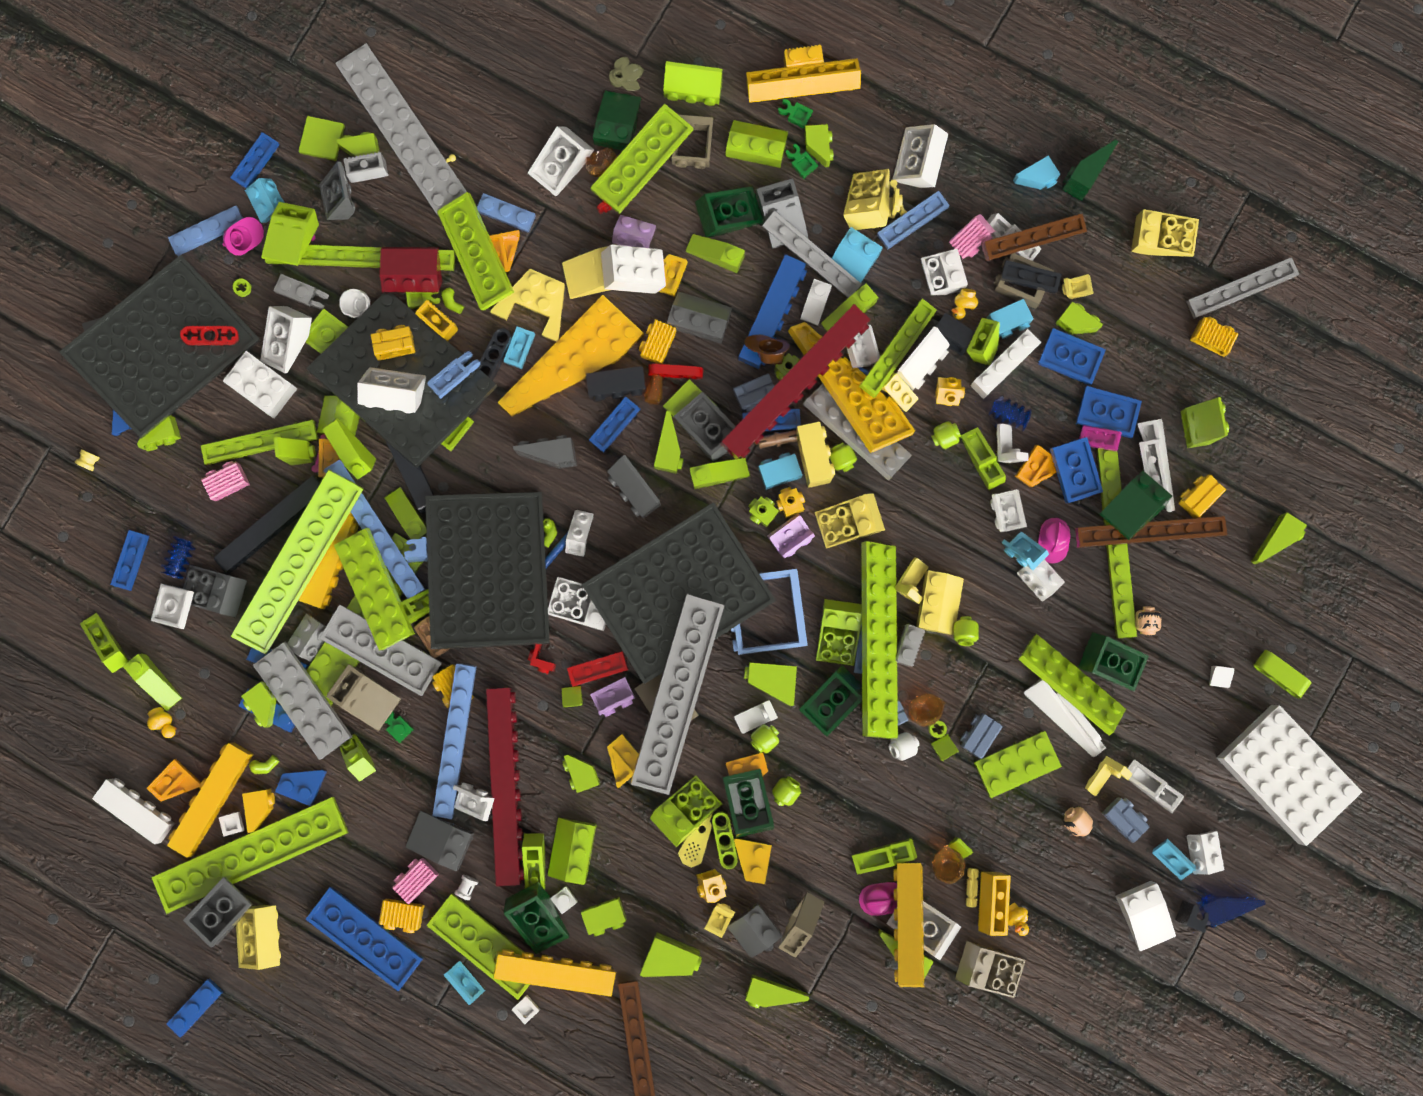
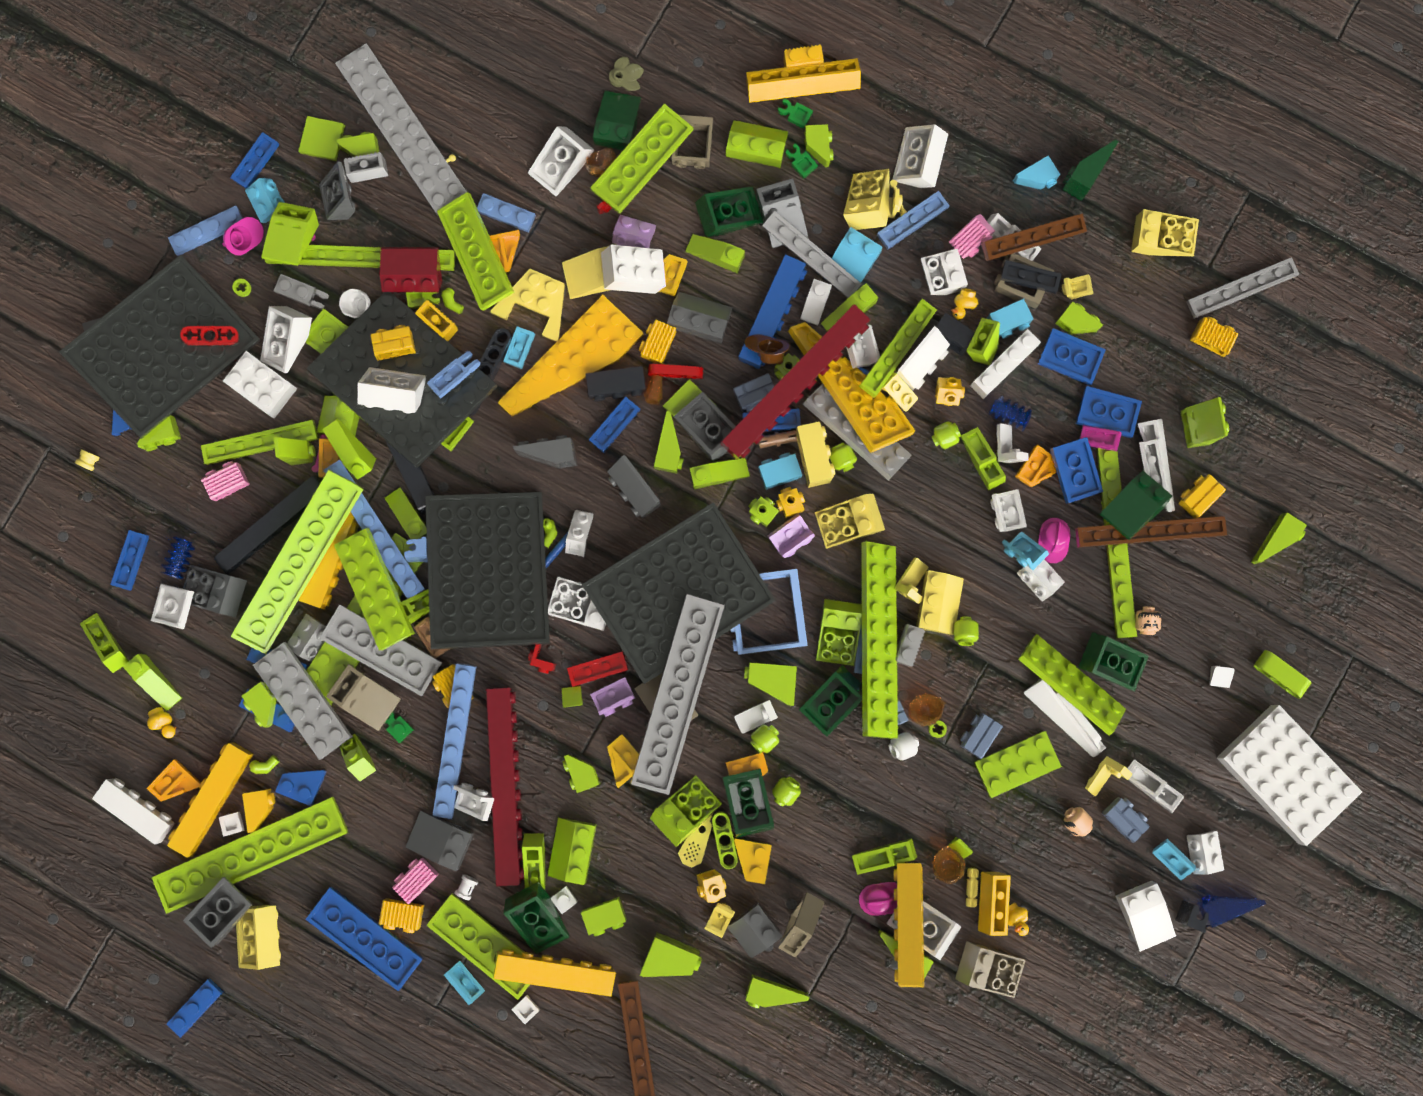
lime slope [664,61,722,106] -> none
lime slope [931,734,959,761] -> none

